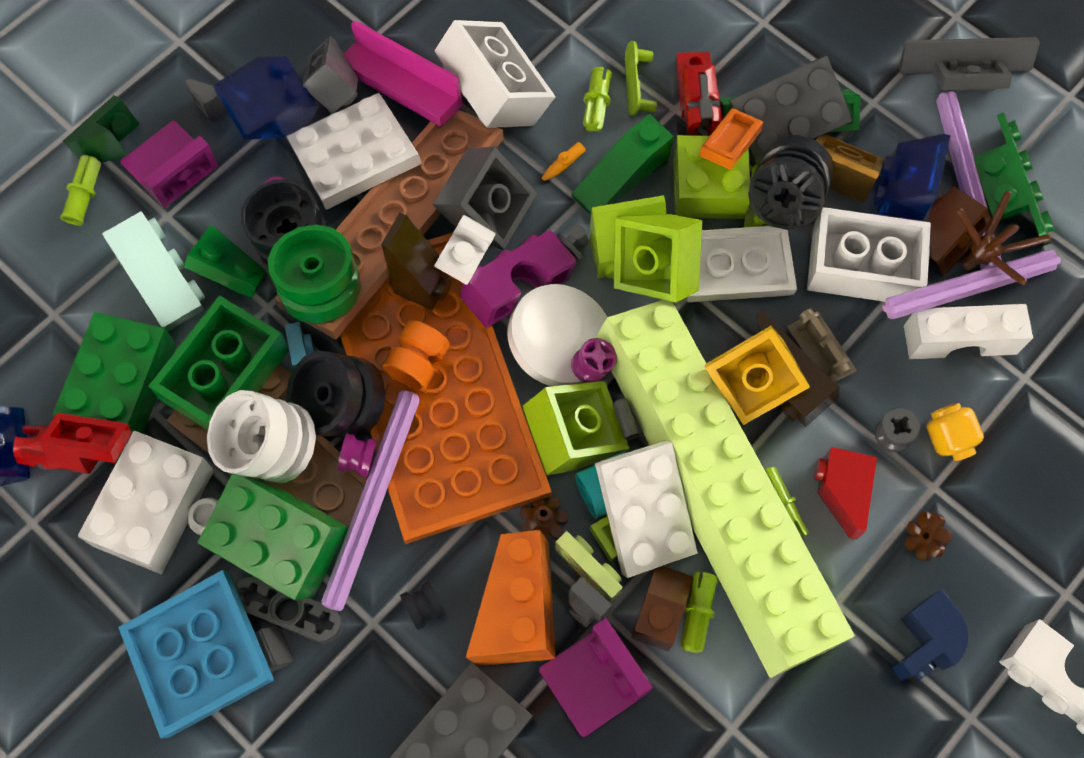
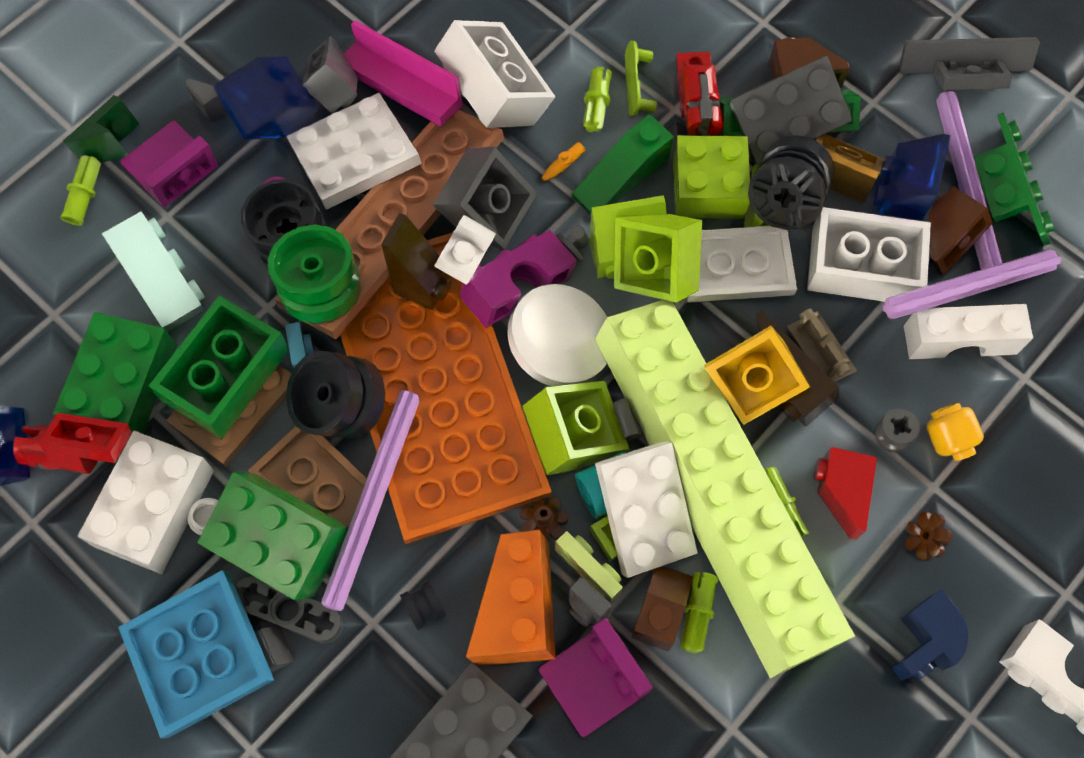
green wing [183,225,266,299] -> none
white wheel [207,390,316,483] -> none
magenta wheel [337,433,377,478] -> none
orange wheel [382,320,450,391] -> none
magenta wheel [571,338,616,383] -> none
orange tile [699,108,763,170] -> none
reddish brown plant [956,190,1052,285] -> none
none -> reddish brown slope [769,37,850,88]

